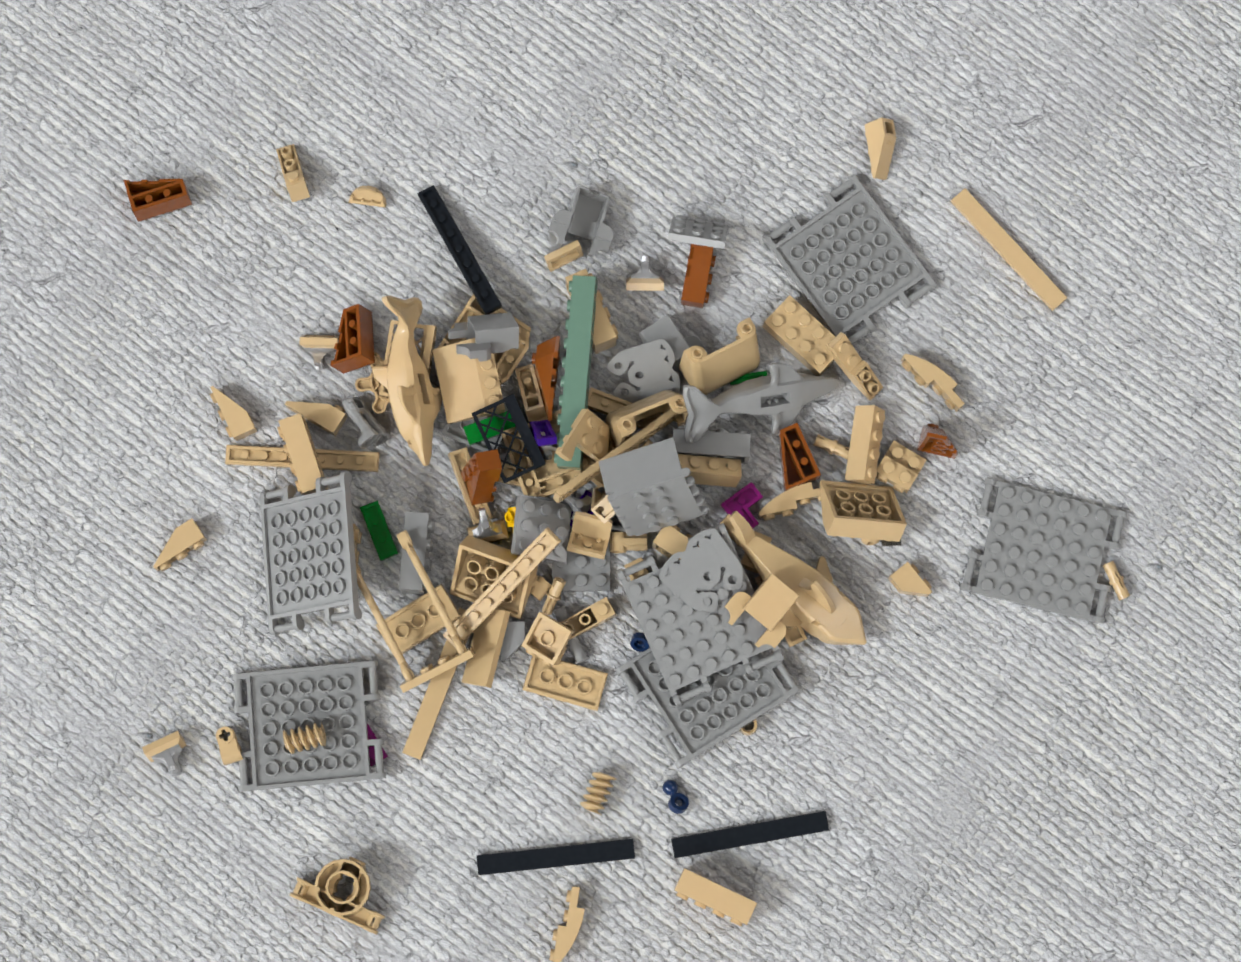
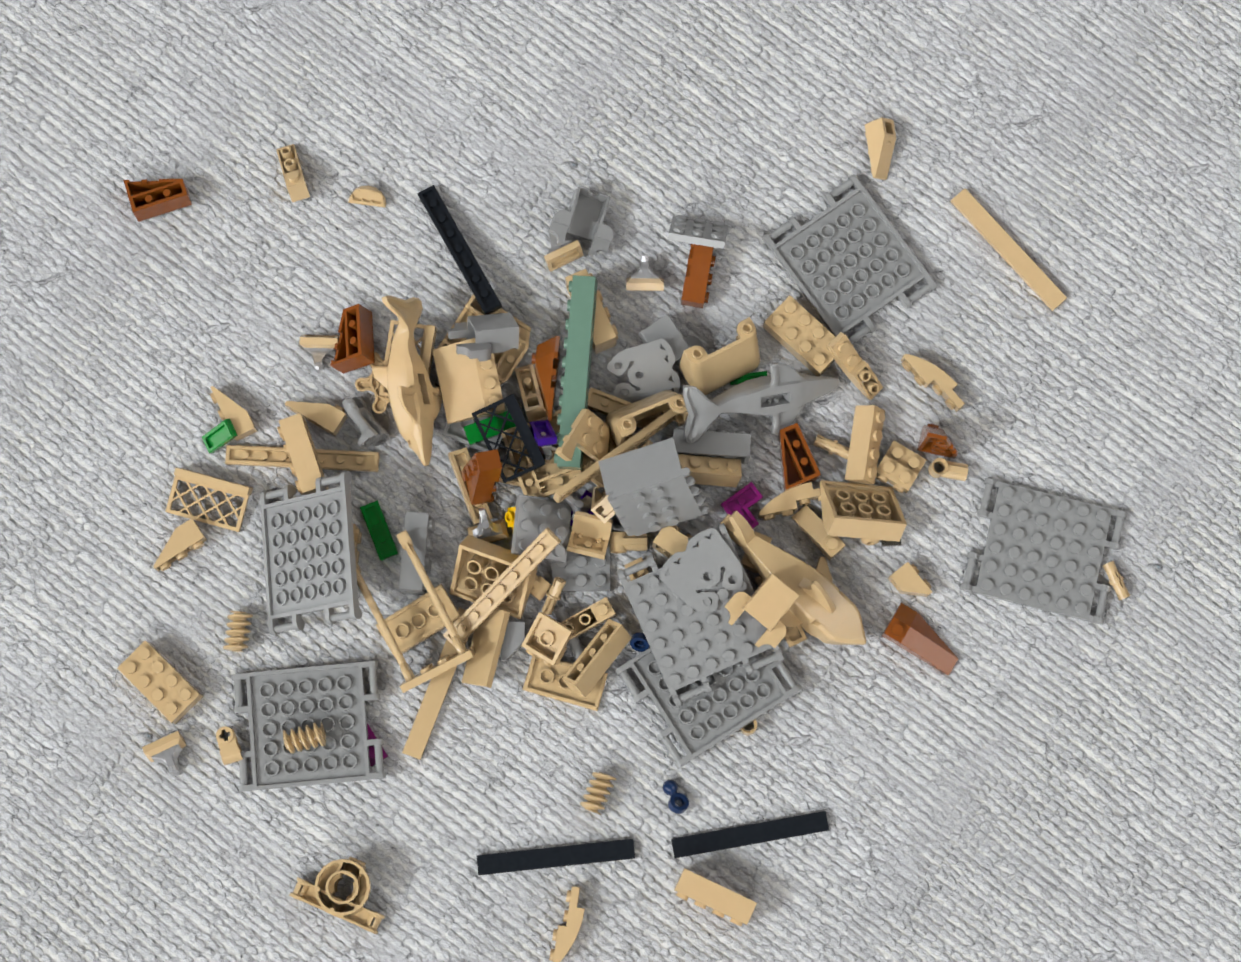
none -> tan brick [117,640,203,724]
none -> tan fence [165,467,253,532]
none -> tile [202,419,238,454]
none -> tan piece [223,611,253,652]
none -> tan brick [562,619,632,698]
none -> tan slope [791,505,846,561]
none -> dark orange wedge [881,603,958,676]
none -> tan piece [928,458,969,481]

